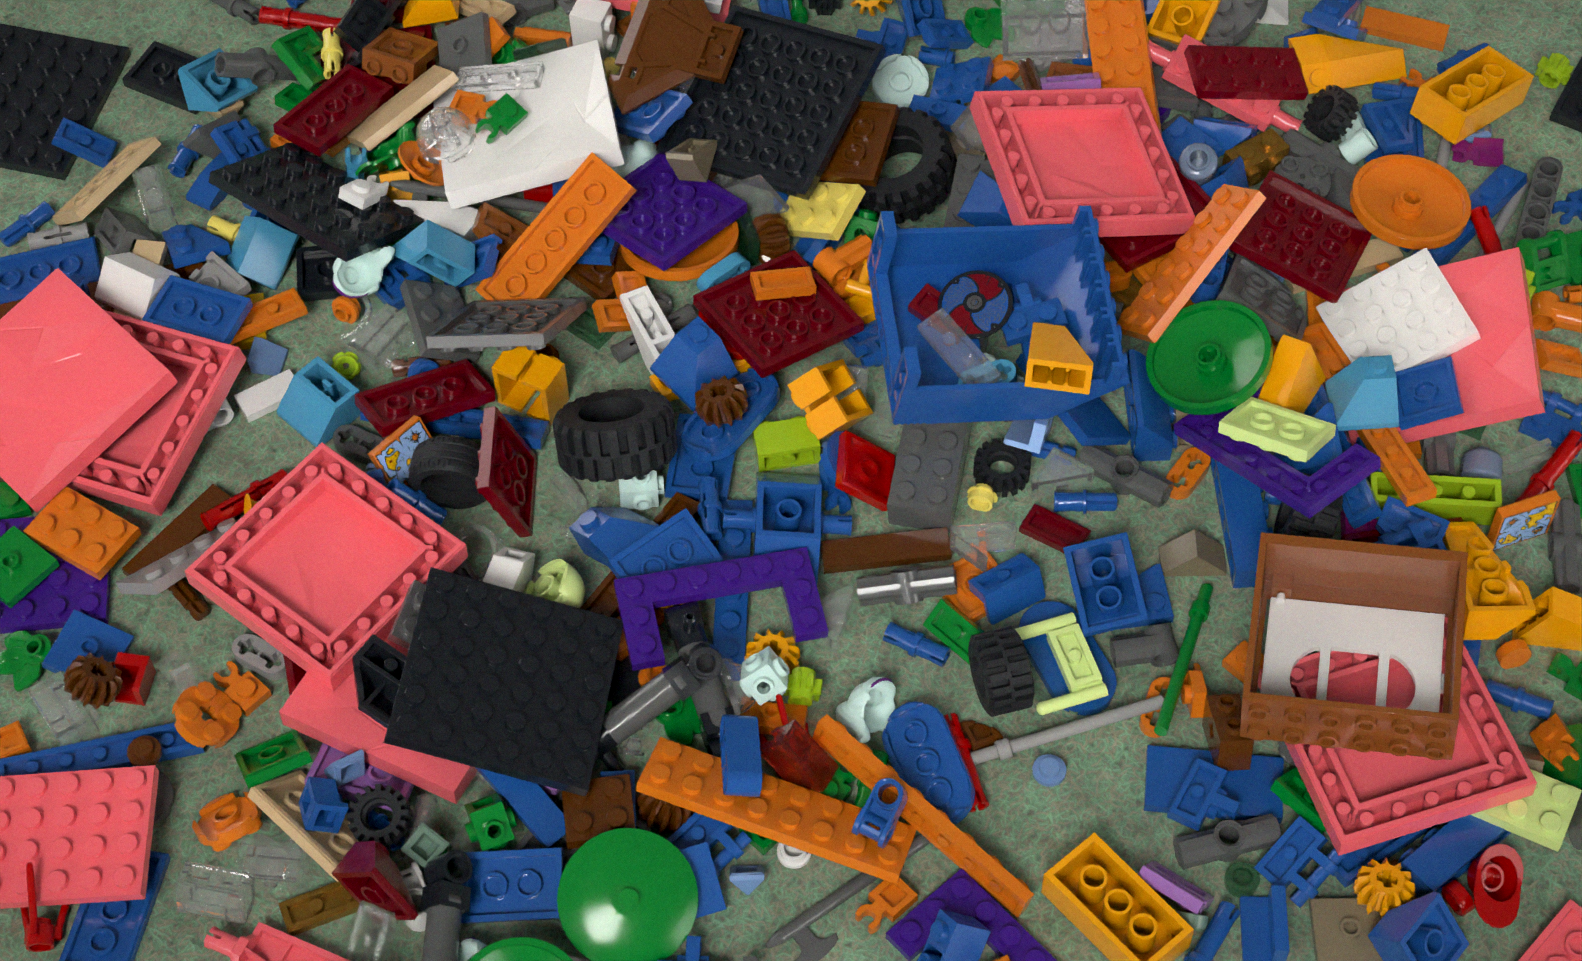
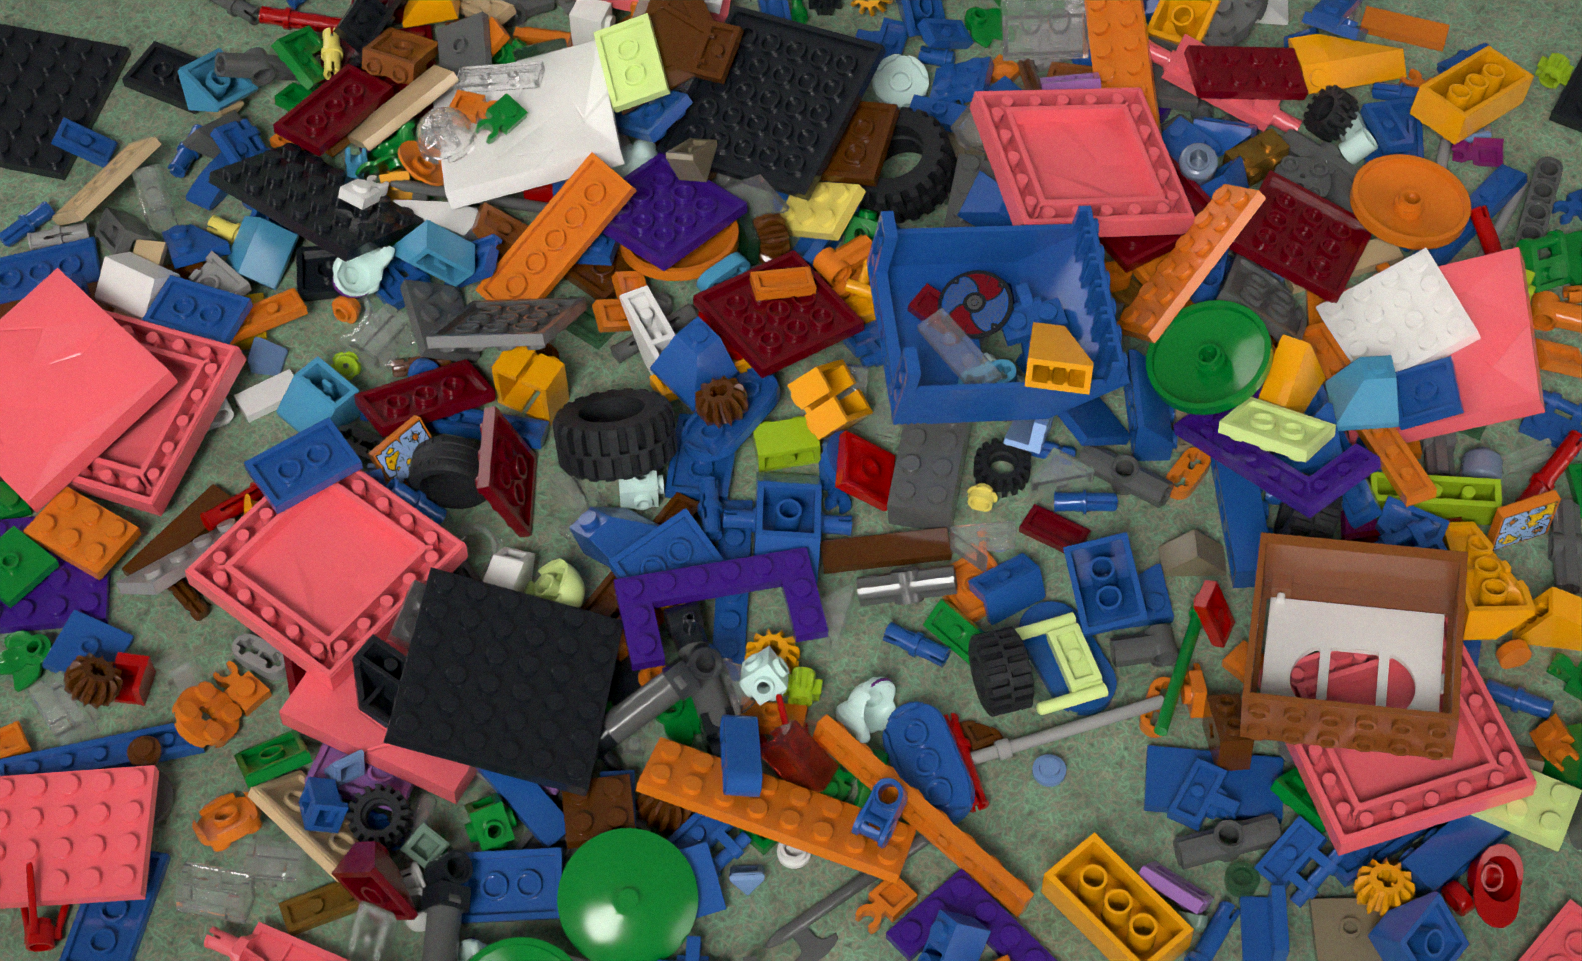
none -> blue plate [244,417,363,514]
none -> yellowish green plate [593,13,671,113]
none -> red plate [1194,580,1235,648]

